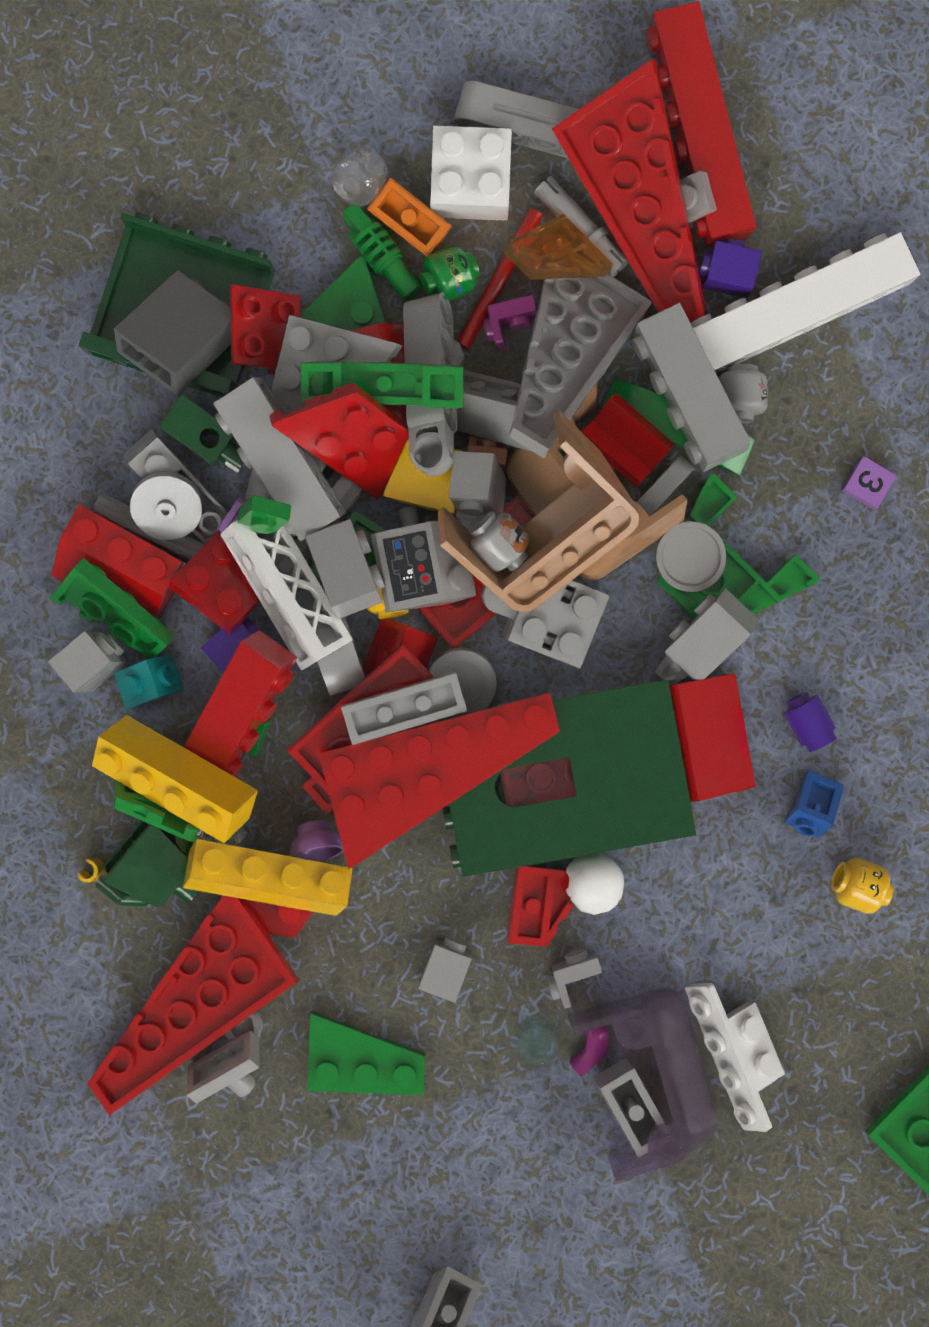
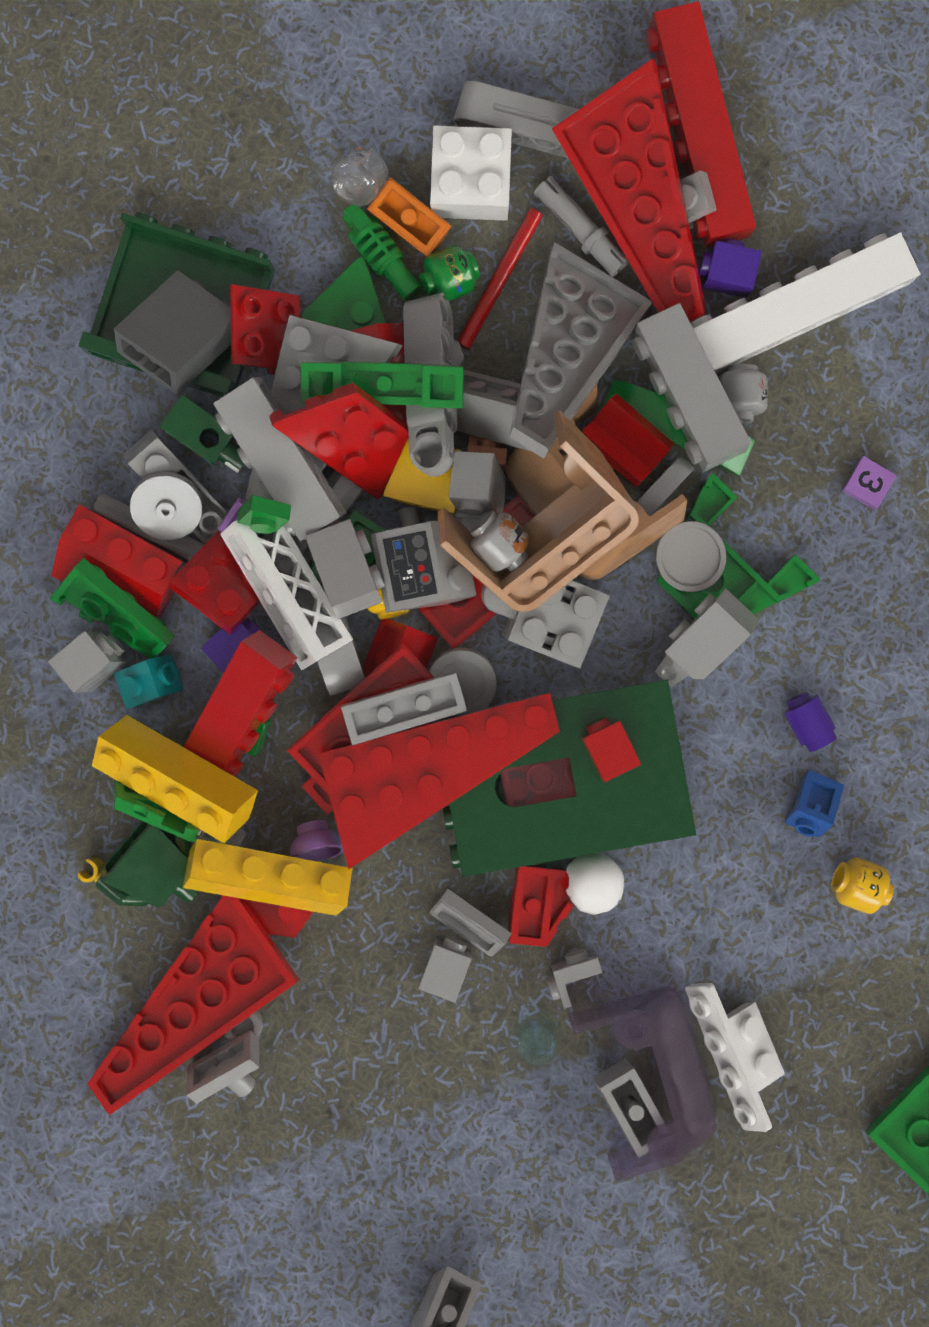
green wing [307,1011,425,1096] -> none
magenta bracket [484,295,538,350] -> none
clear orange wing [504,214,613,280] -> none
magenta arm [569,1018,609,1077] -> none
red tile [669,673,756,802] -> none
none -> light grey tile [429,889,512,956]
none -> red brick [581,717,641,782]

